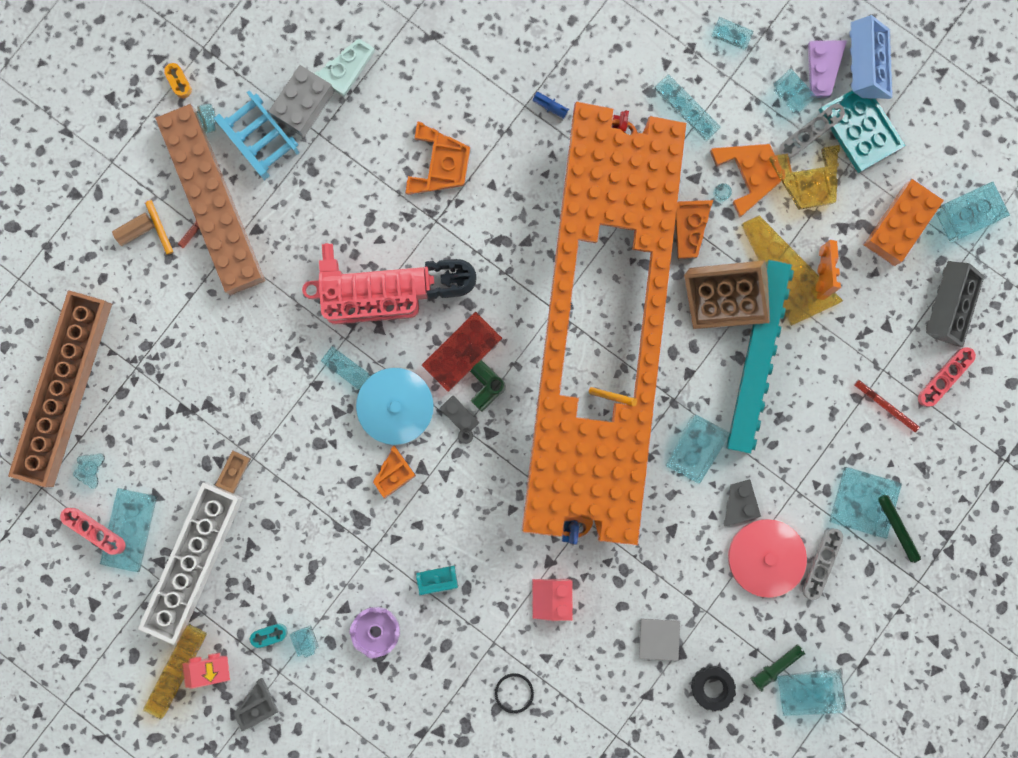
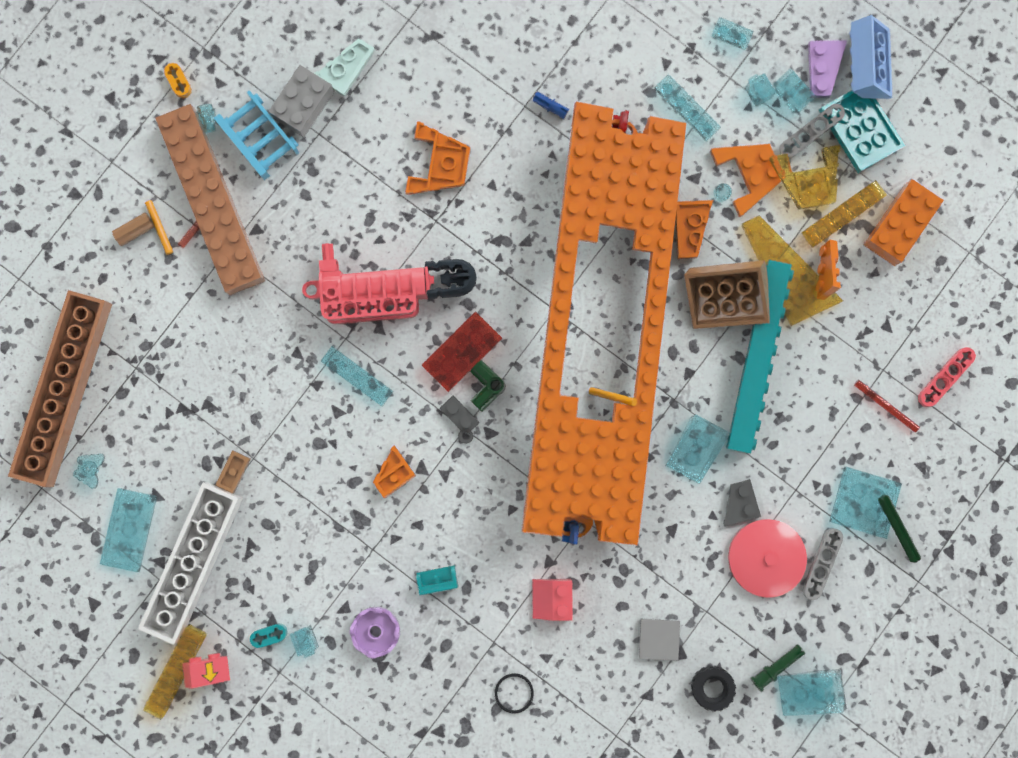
coral beam [60,508,125,555] -> none
dark grey wing [234,678,279,732] -> none
medium azure dish [356,368,434,445] -> none
dark grey slope [926,261,985,347] -> none
clear light blue brick [936,181,1010,243] -> none
none -> clear light blue brick [745,73,776,107]
none -> clear yellow beam [801,180,887,248]

